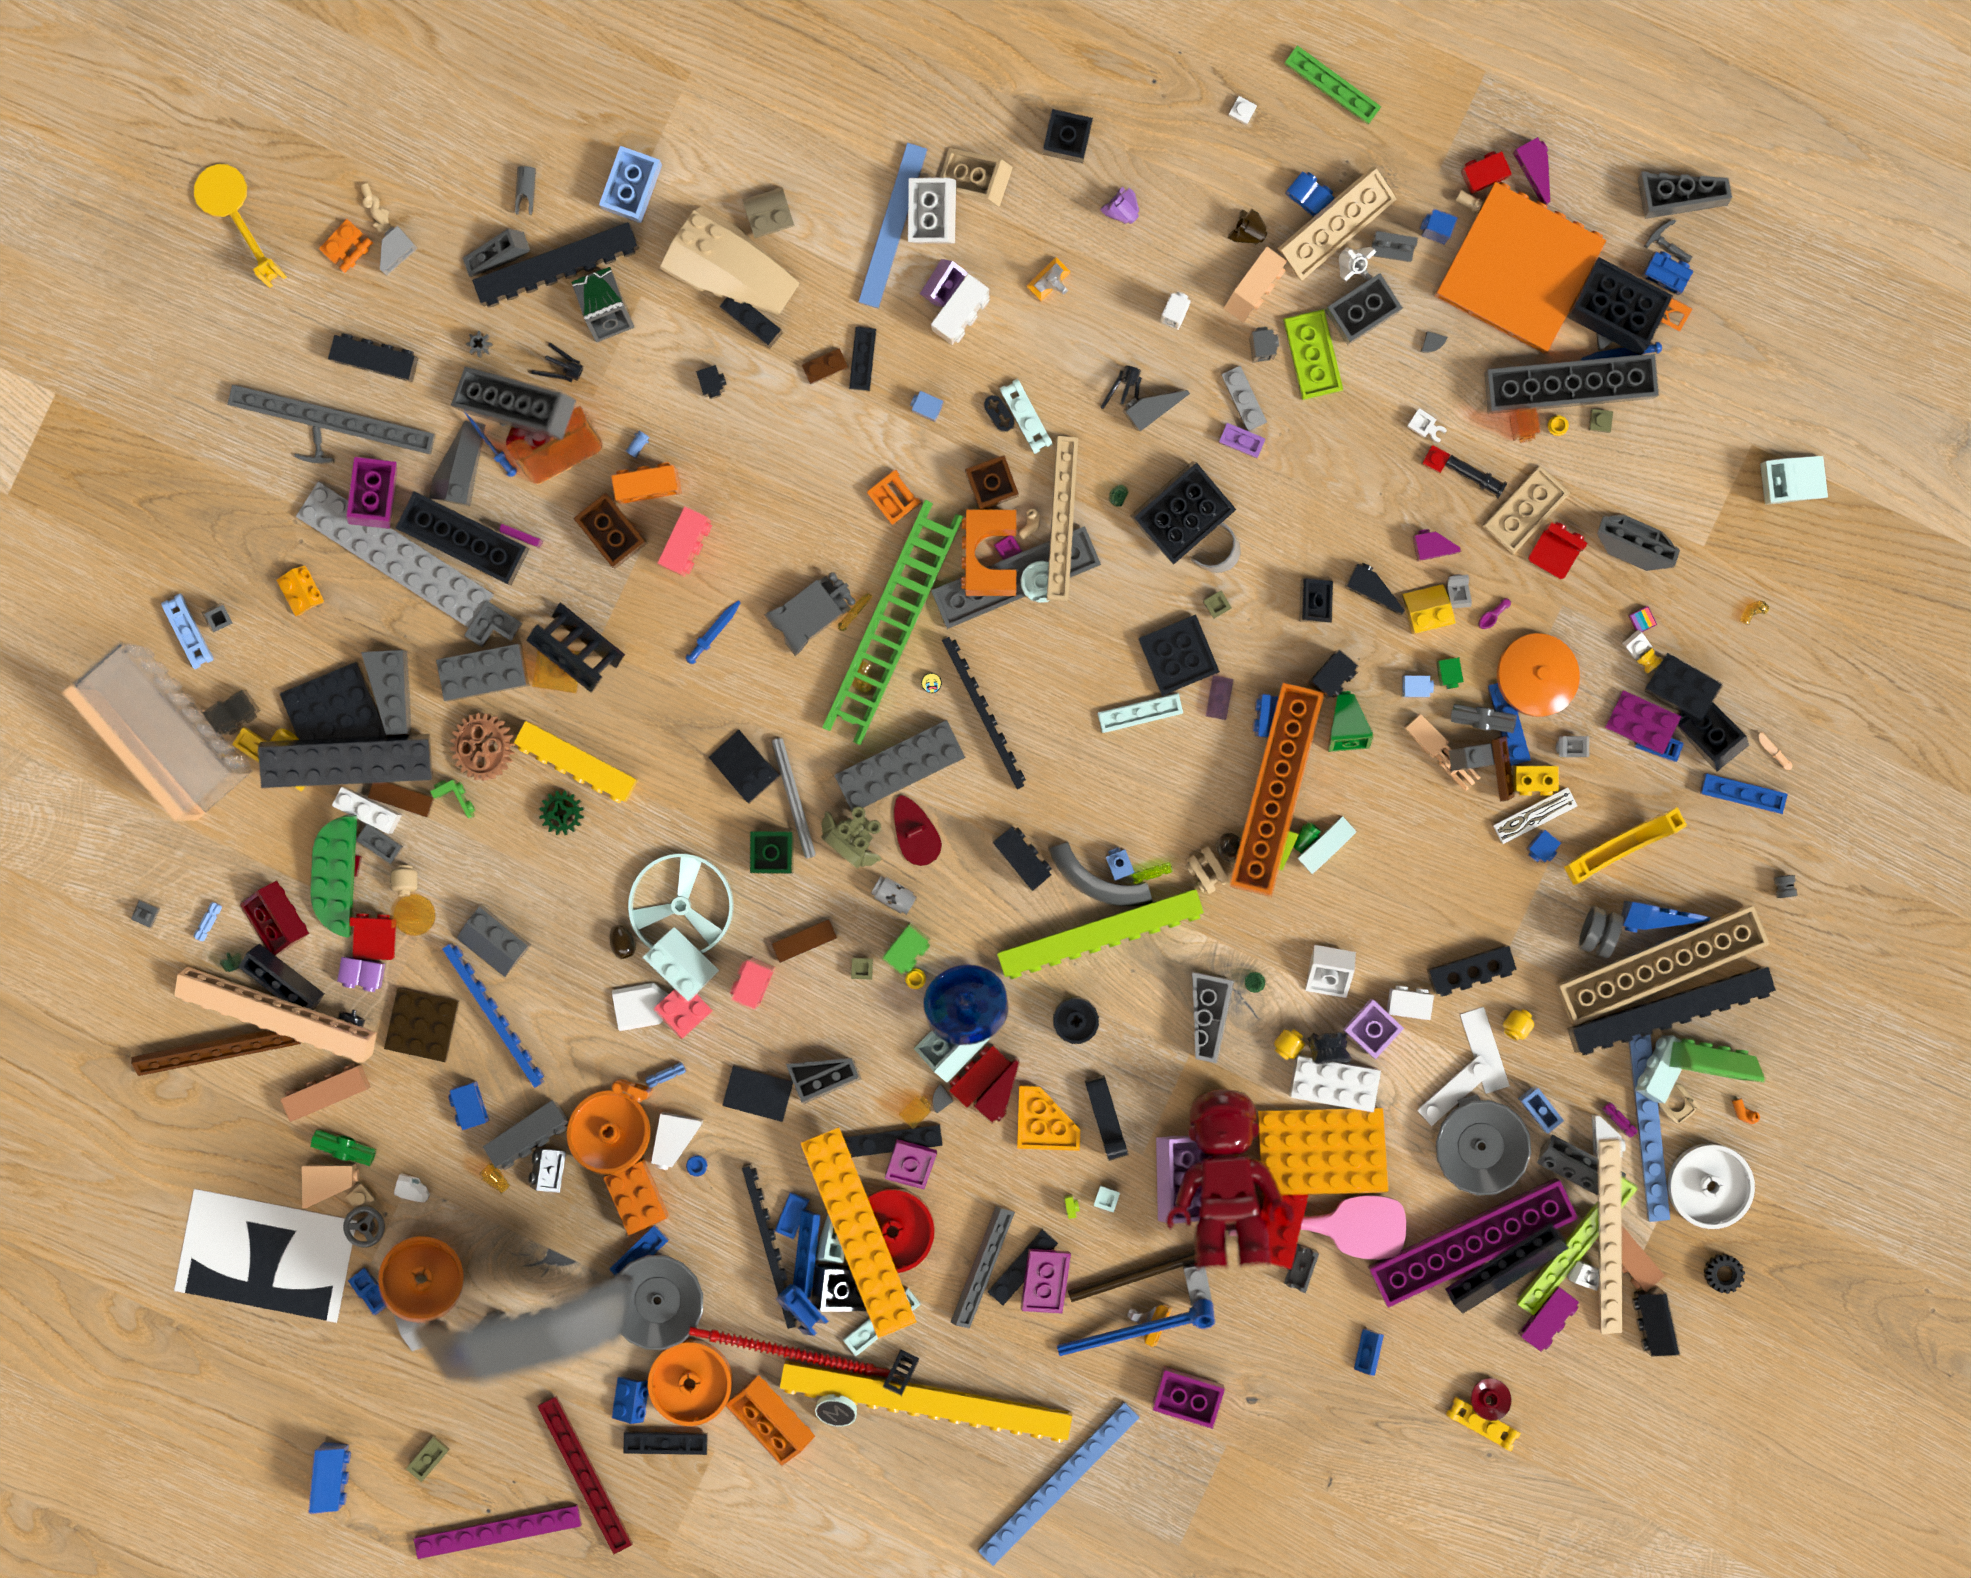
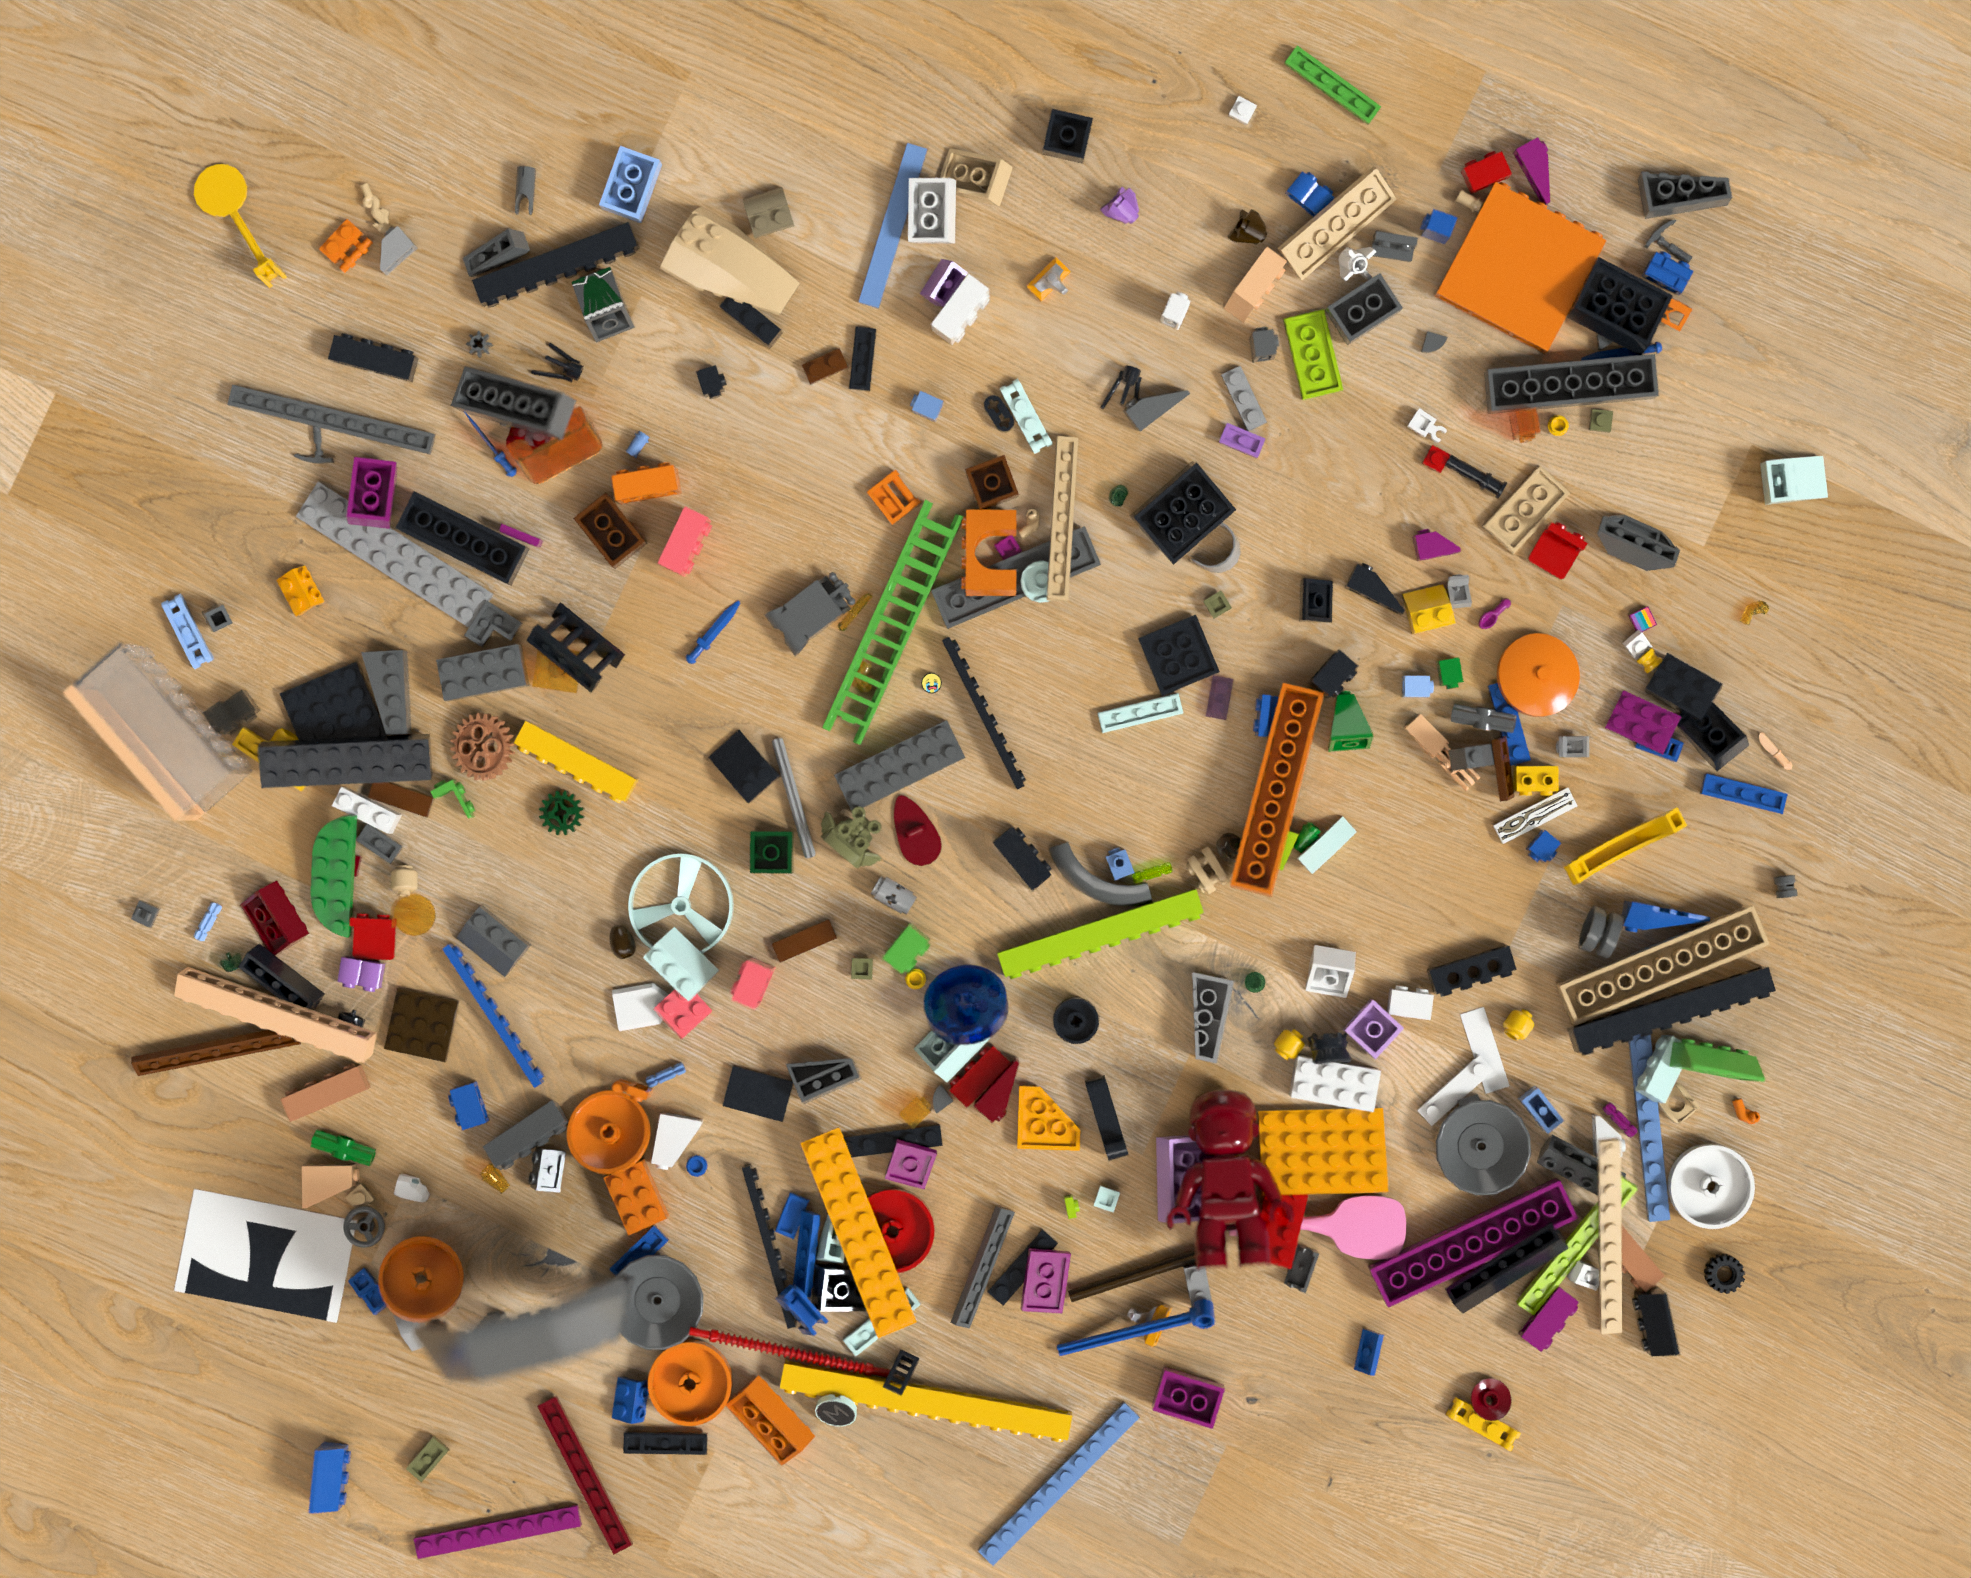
dark grey wedge [429,421,486,506] -> none

